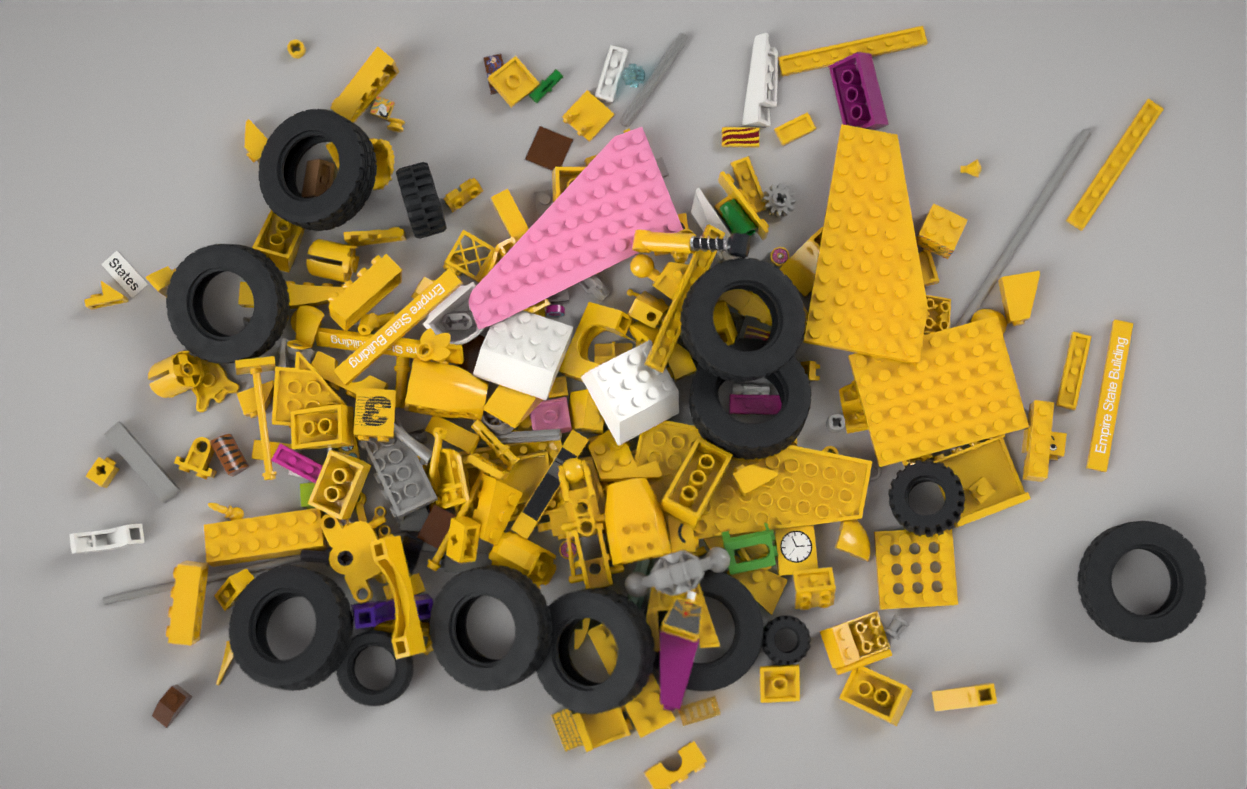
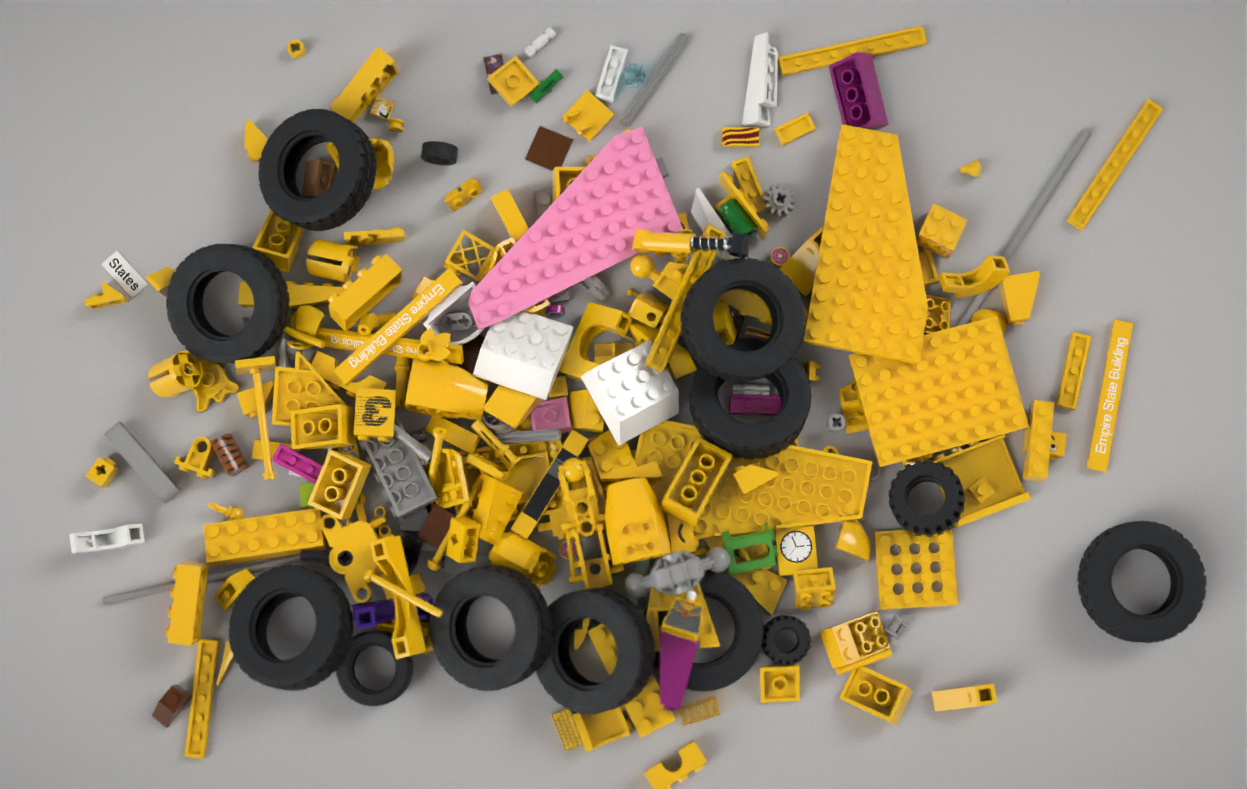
black tyre [396,162,447,239] -> none
none -> yellow tile [184,638,220,759]
none -> yellow bar [283,327,325,348]
none -> yellow bar [364,568,443,617]
none -> black tyre [421,141,458,166]
none -> white axle [524,27,556,58]
none -> yellow arch [938,255,1010,298]

